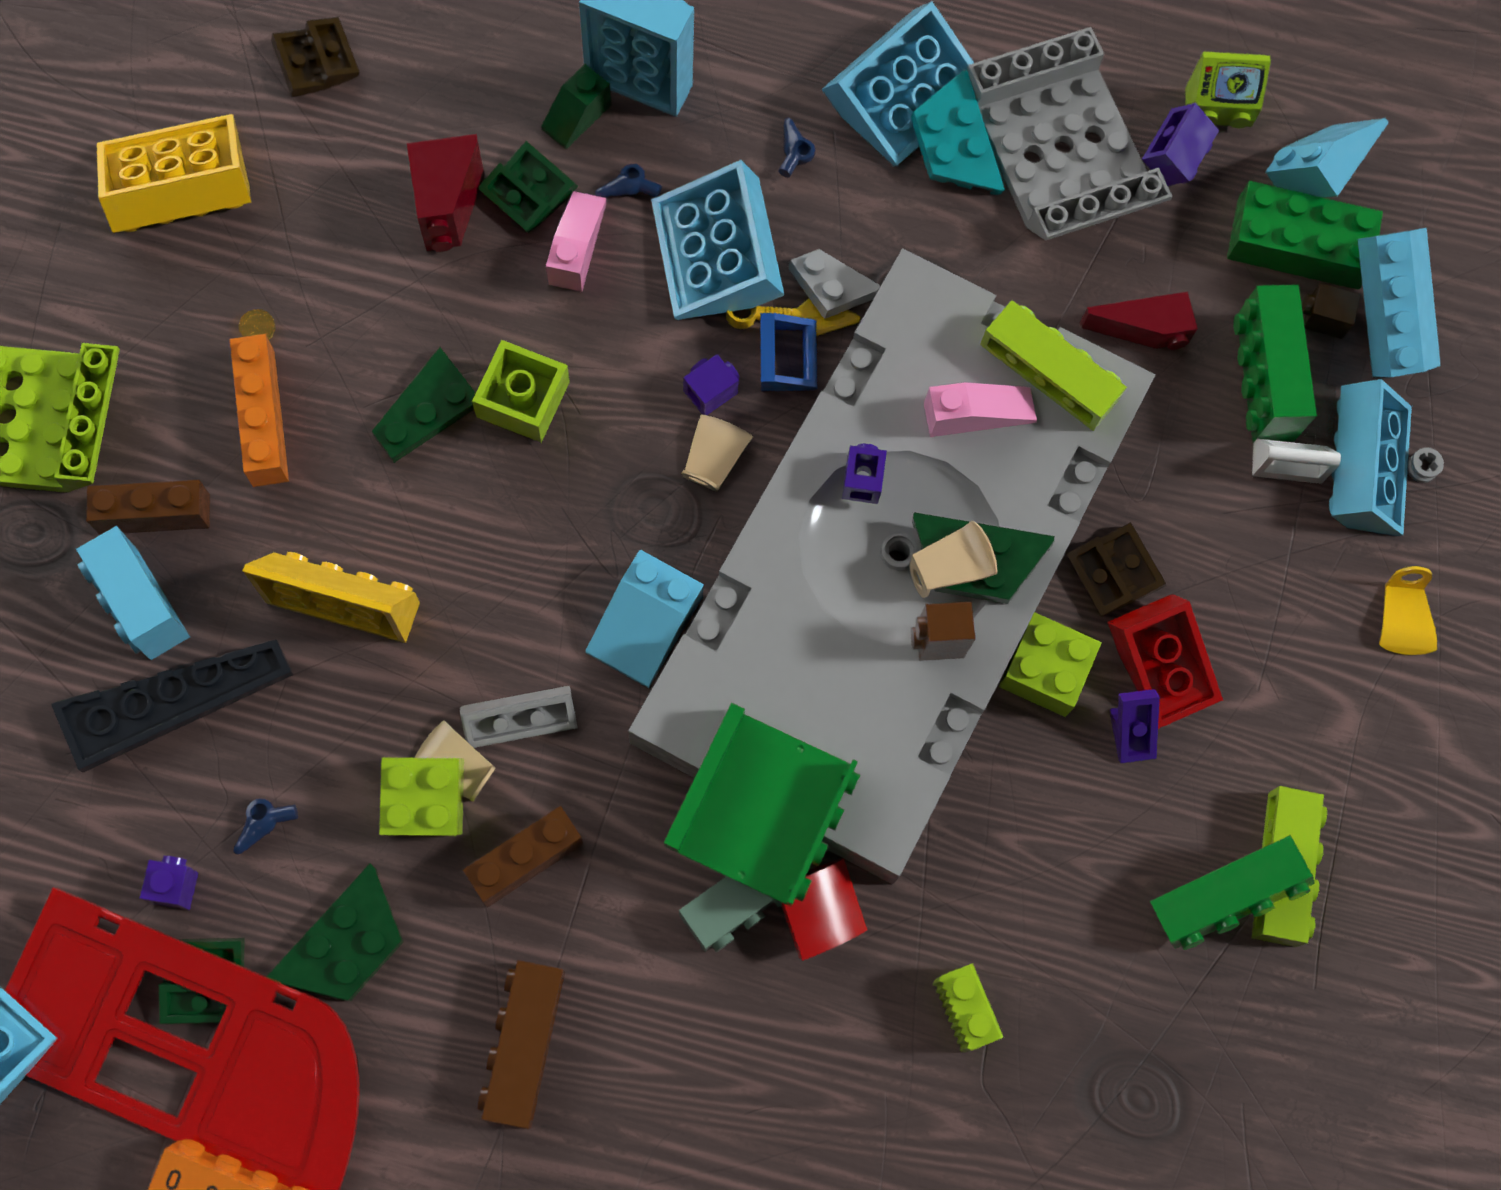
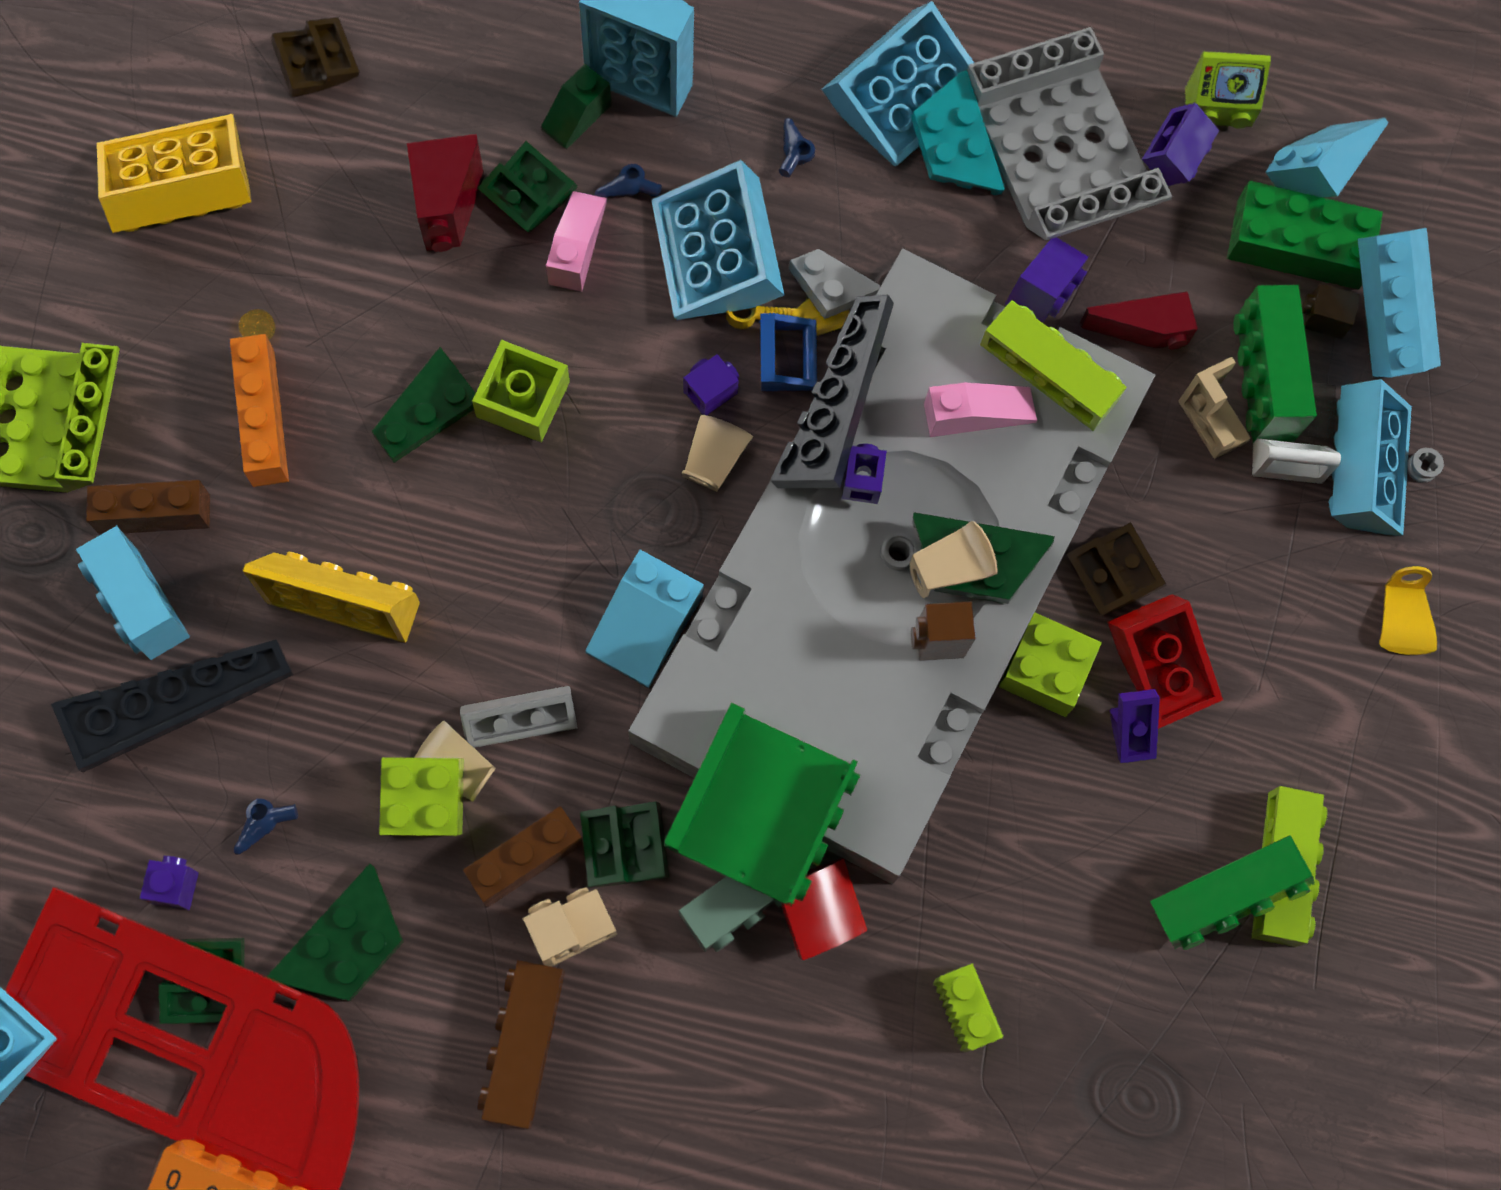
none -> tan brick [523,887,617,967]
none -> dark green slope [580,801,669,888]
none -> black wing [771,294,894,488]
none -> dark purple brick [1005,237,1089,323]
none -> tan panel [1178,357,1250,459]

